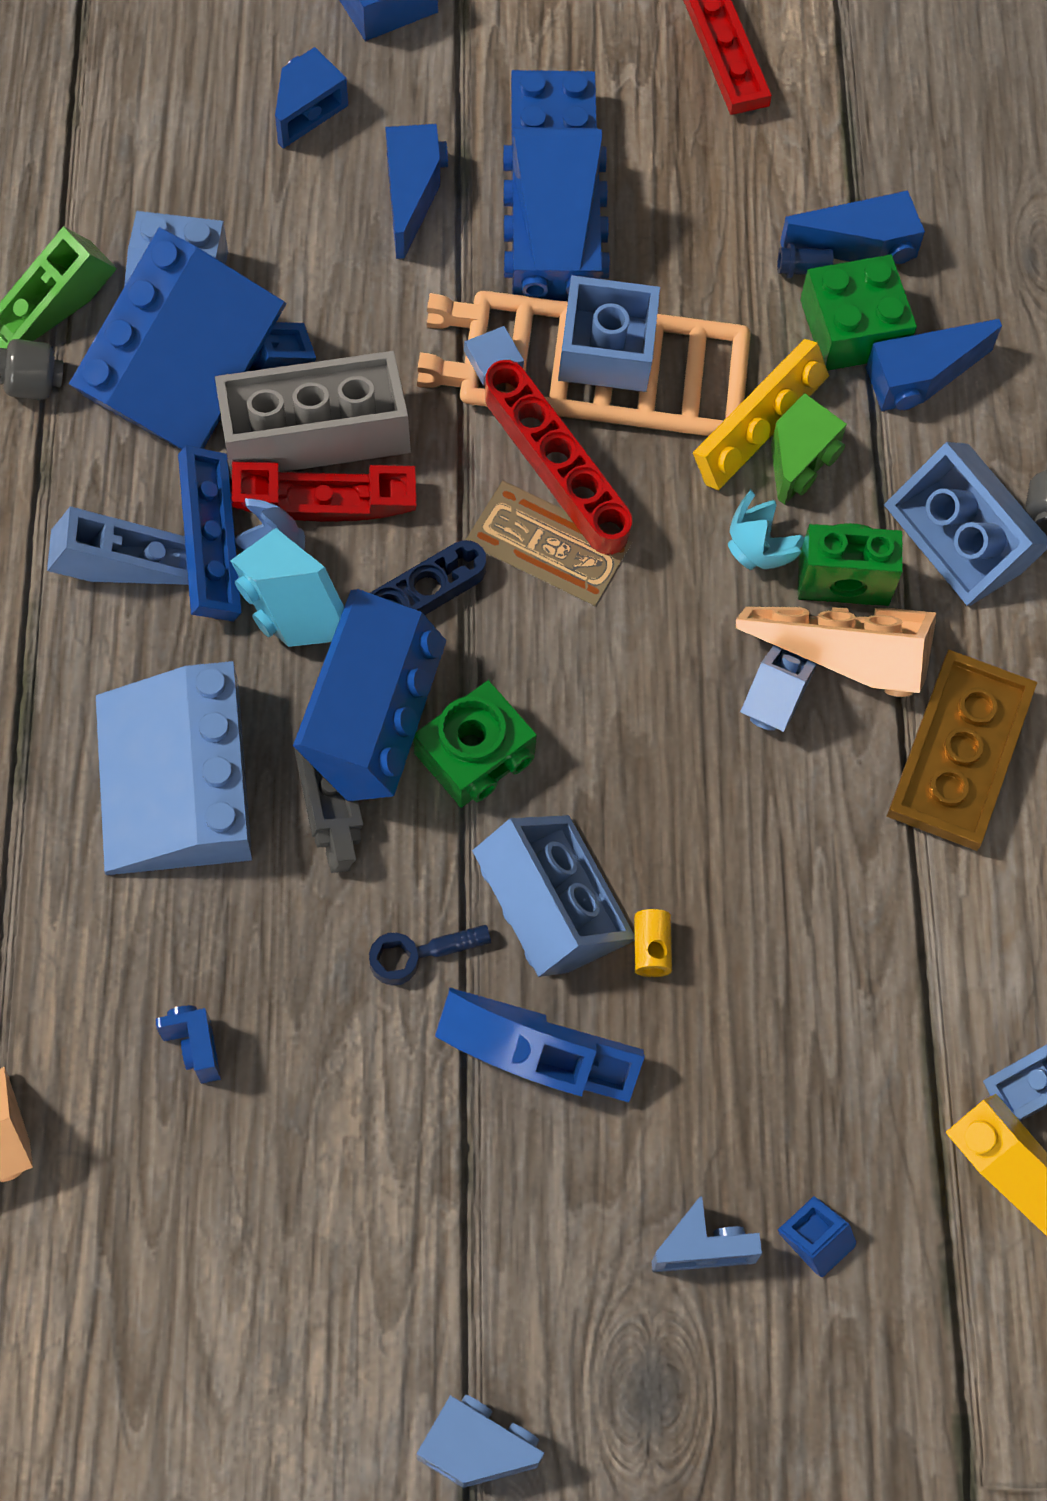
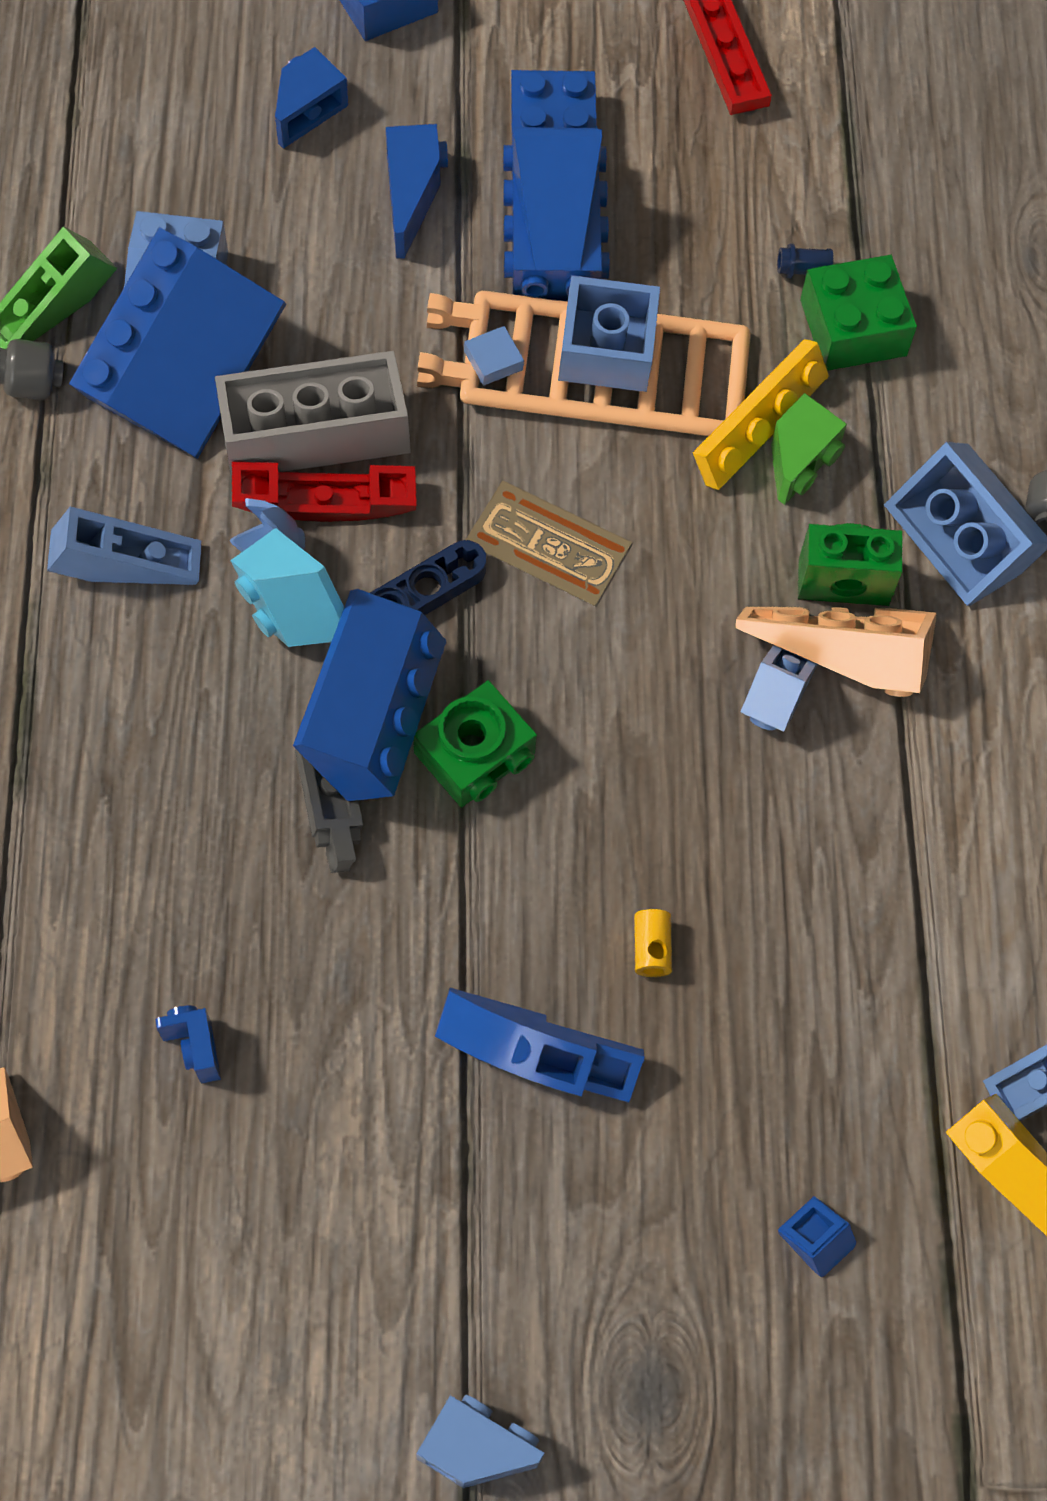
medium blue slope [96,661,252,875] -> none
blue plate [178,445,242,622] -> none
blue bracket [249,322,316,371] -> none
dark blue piece [369,924,491,985] -> none
medium blue slope [472,815,635,977] -> none
red beam [485,360,632,555] -> none
medium blue slope [652,1196,762,1272] -> none
medium azure piece [728,489,805,570] -> none
blue slope [780,191,925,264] -> none
blue slope [866,319,1002,411] -> none
pearl gold plate [886,649,1038,851] -> none

